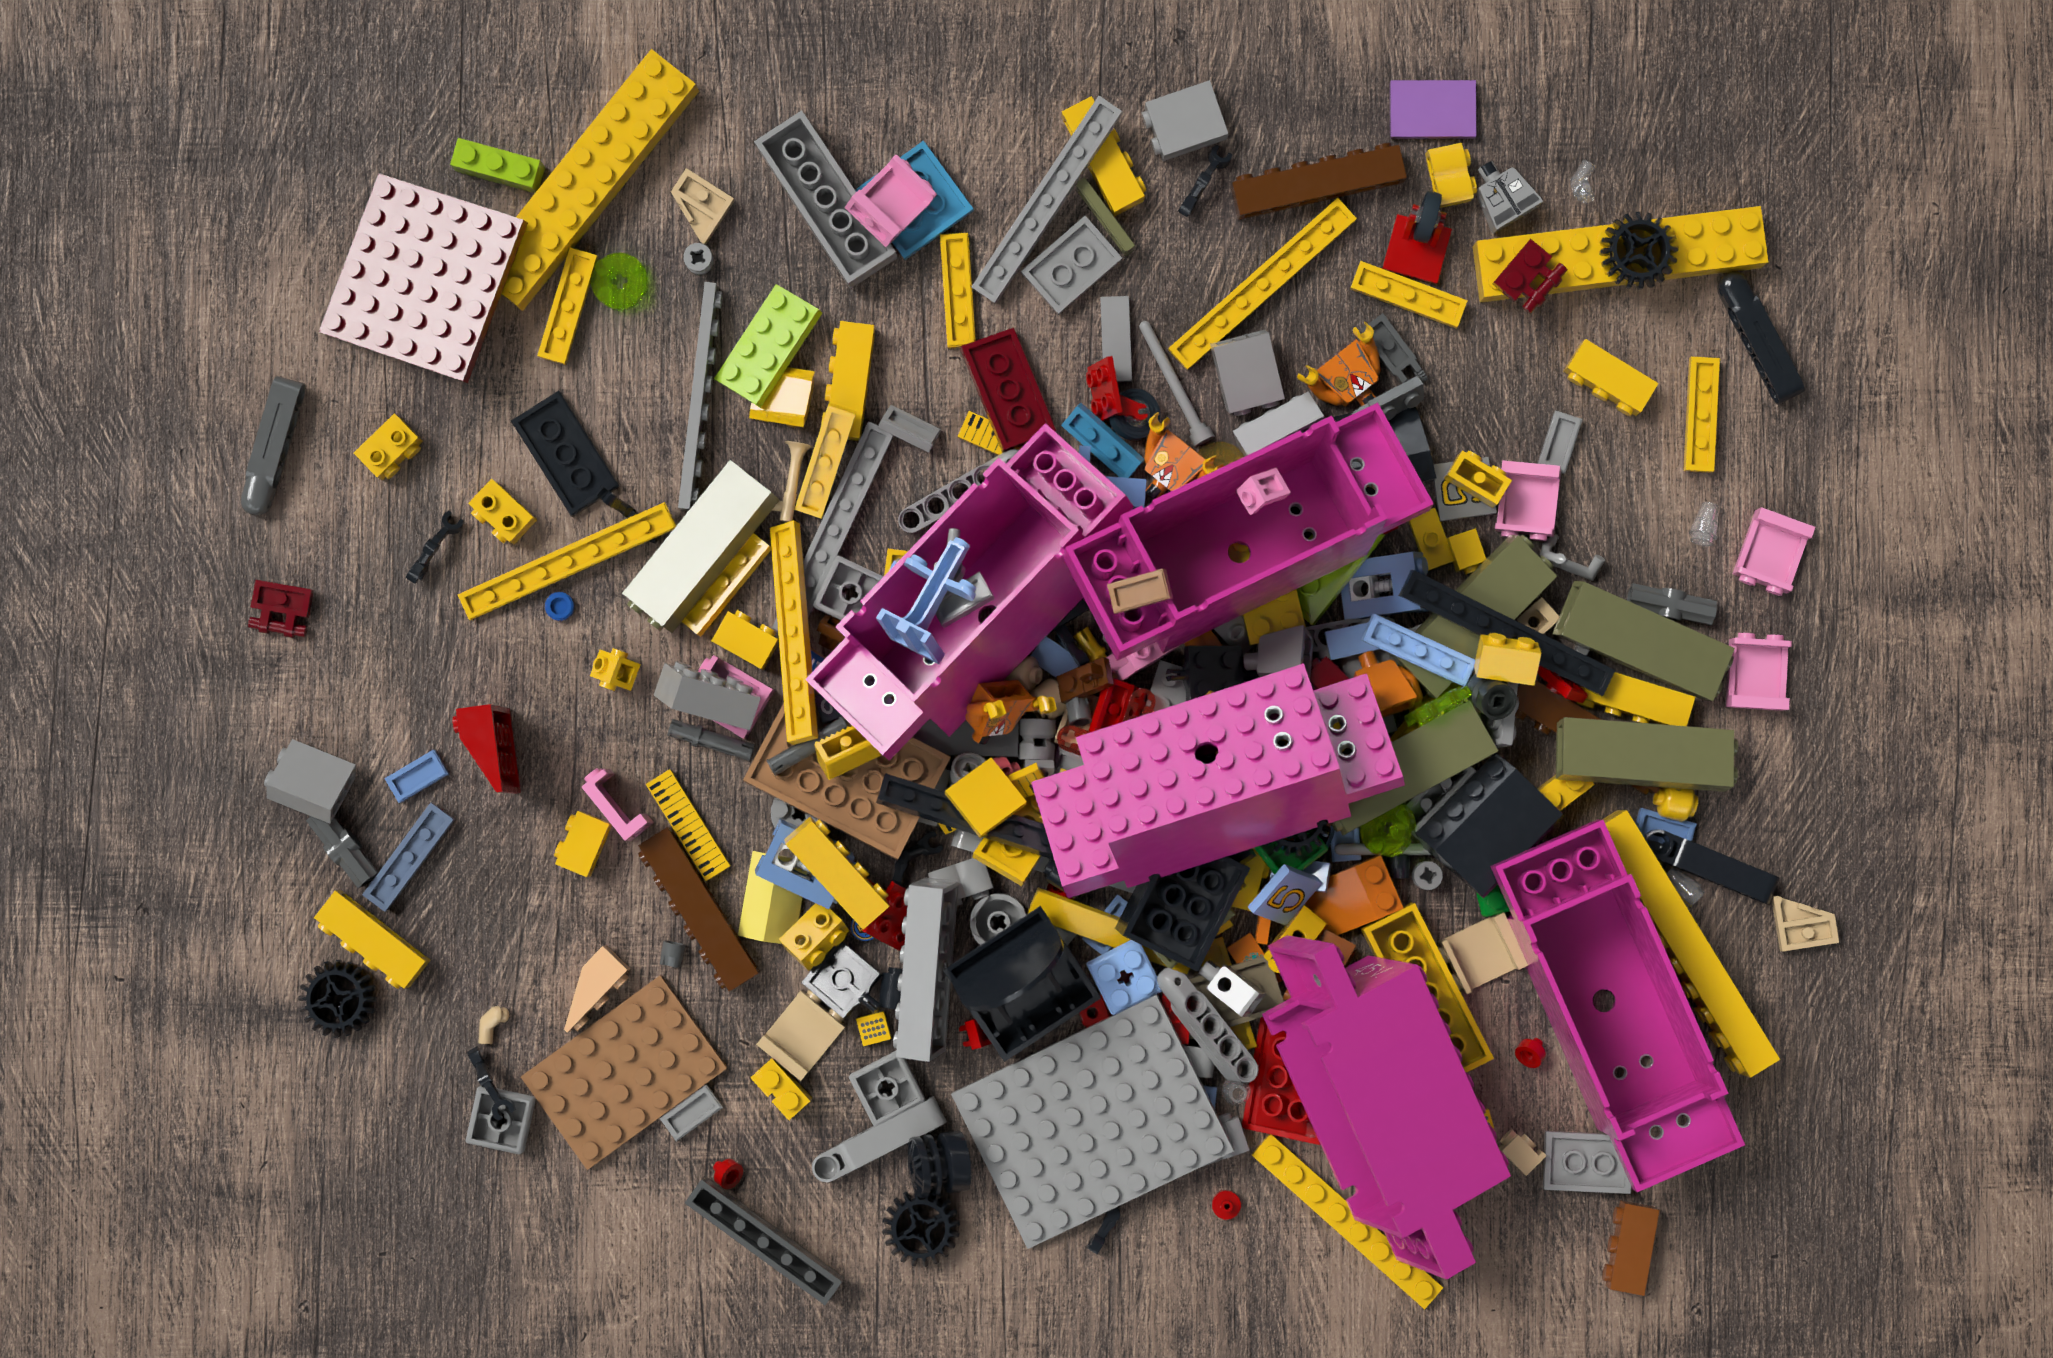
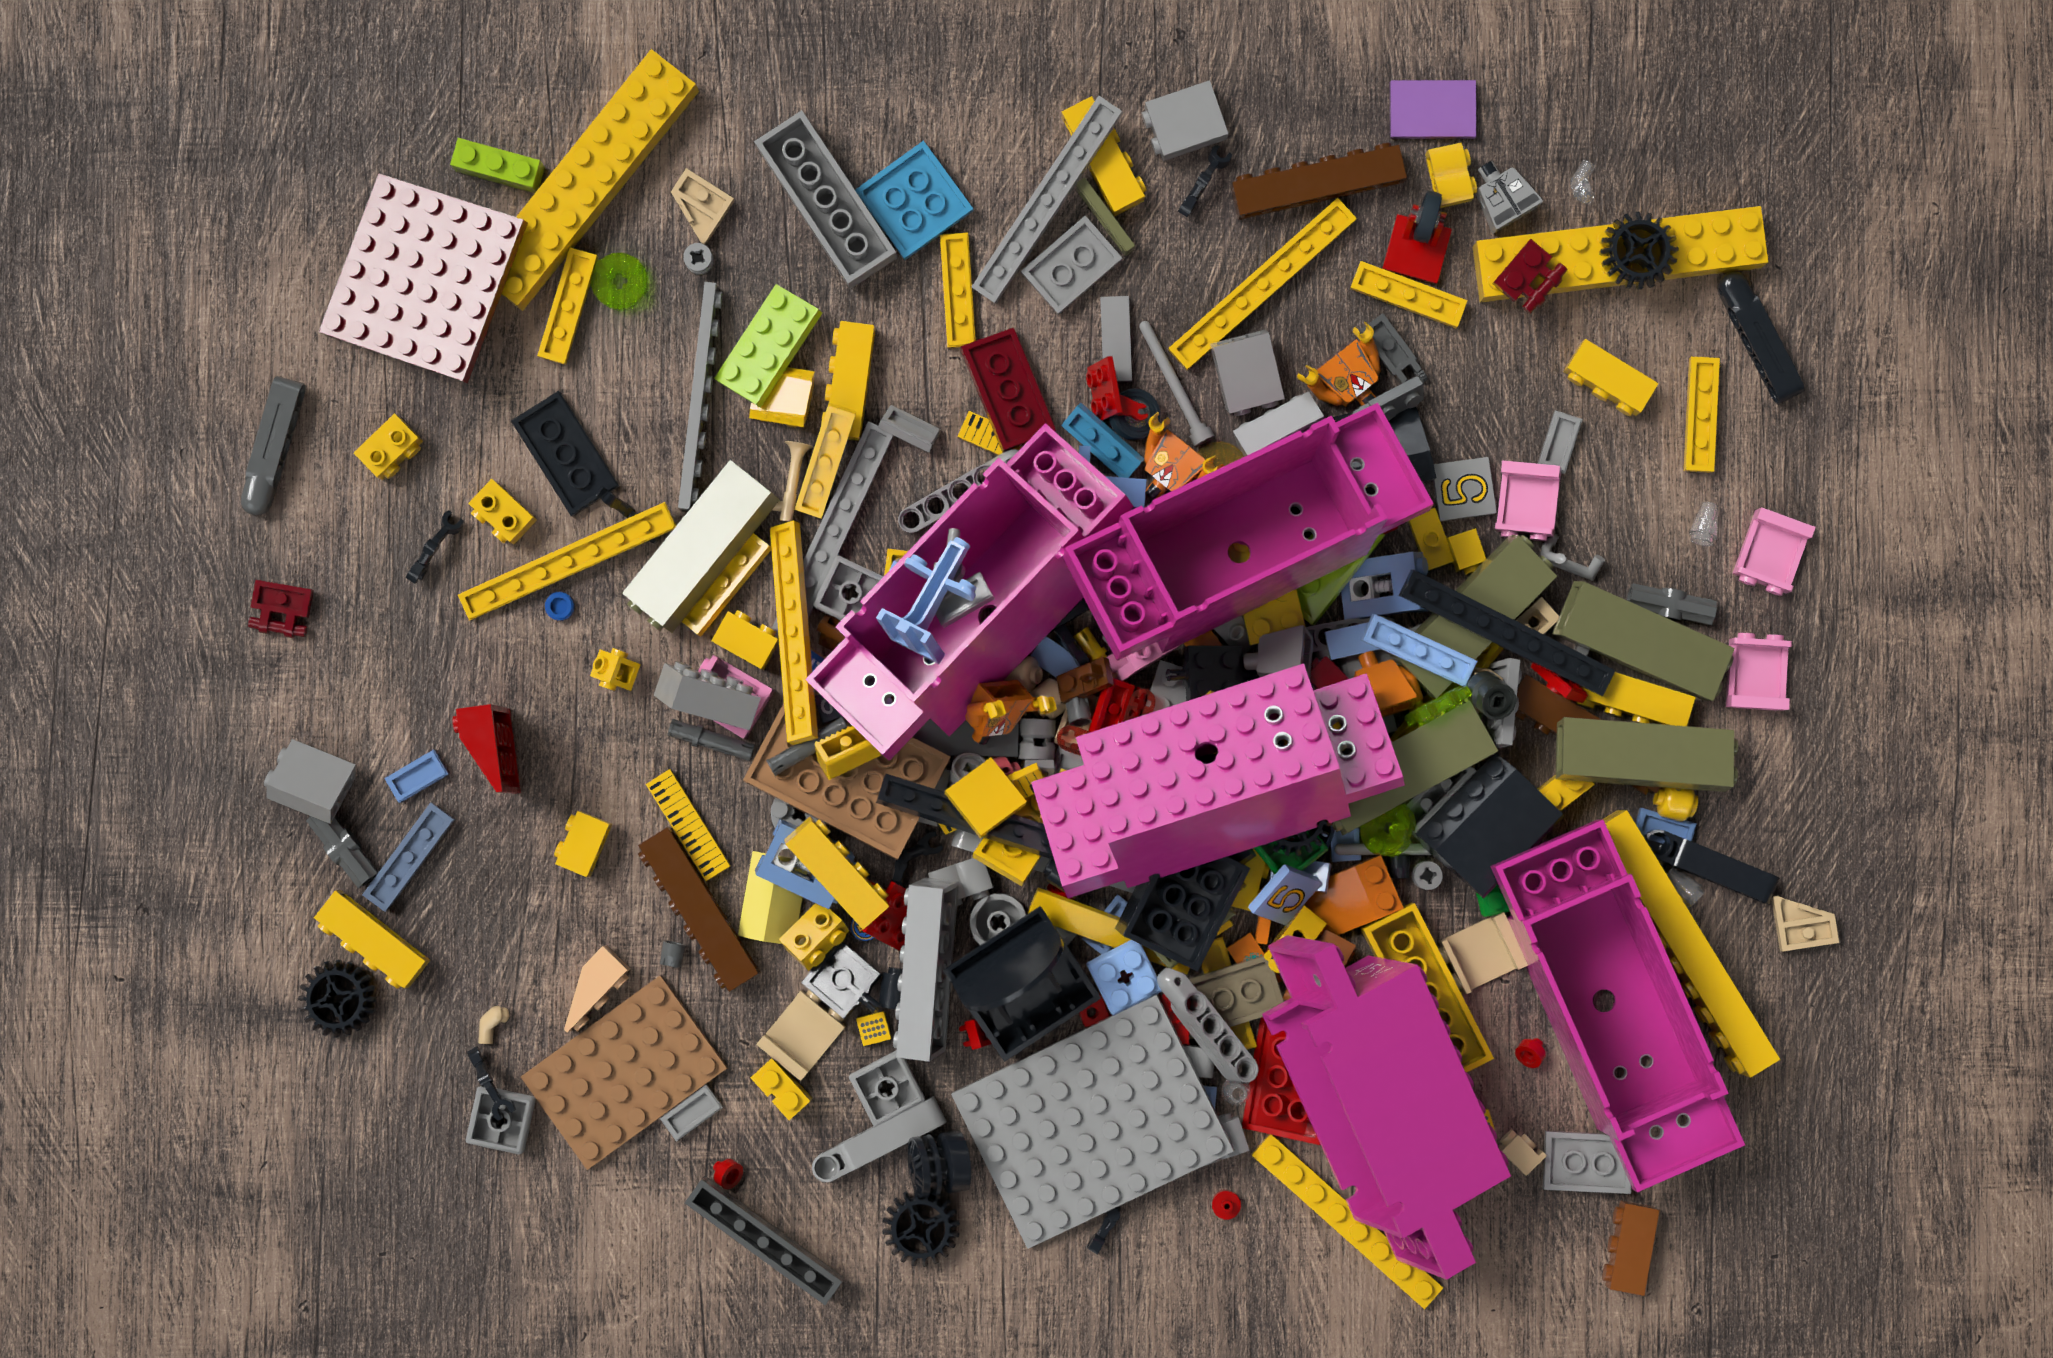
bright pink panel [582,768,654,841] -> none
bright pink panel [845,155,937,247] -> none
medium nougat tile [1107,569,1173,614] -> none
torso [1199,960,1266,1017] -> none
bright pink bracket [1237,468,1291,515] -> none
yellow brick [1444,450,1512,508] -> none
yellow brick [1474,633,1541,685] -> none

